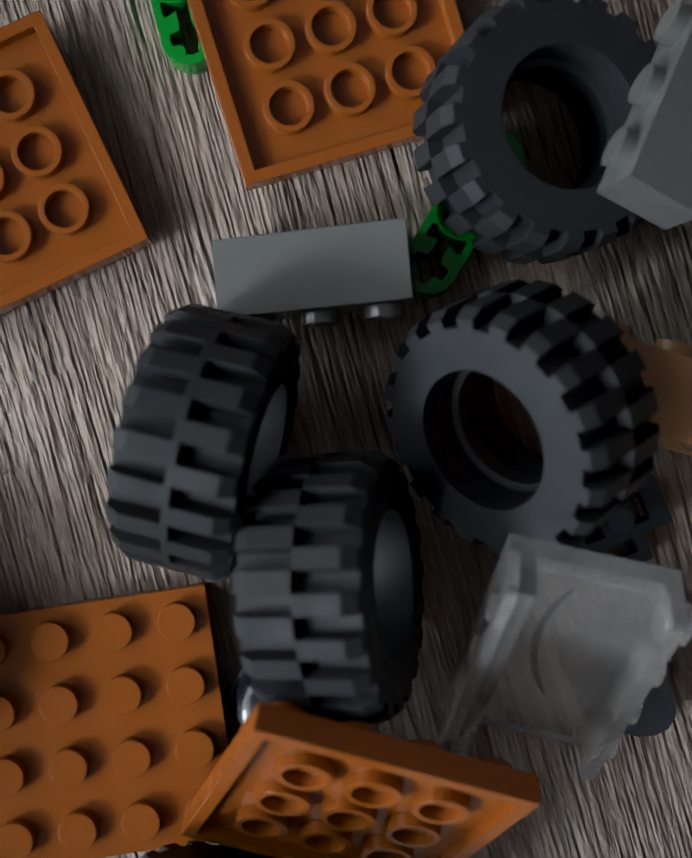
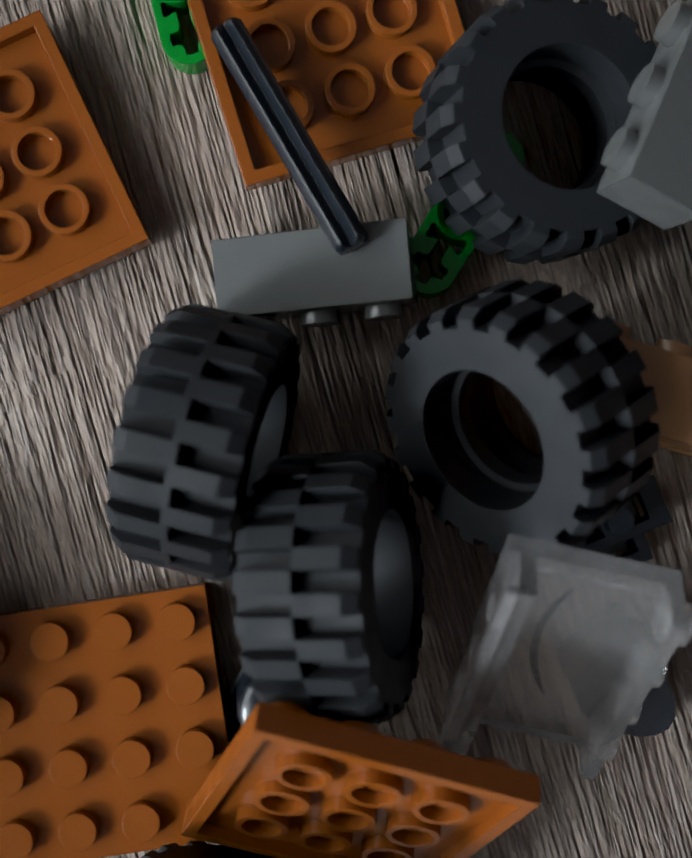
none -> black axle [211,17,368,256]

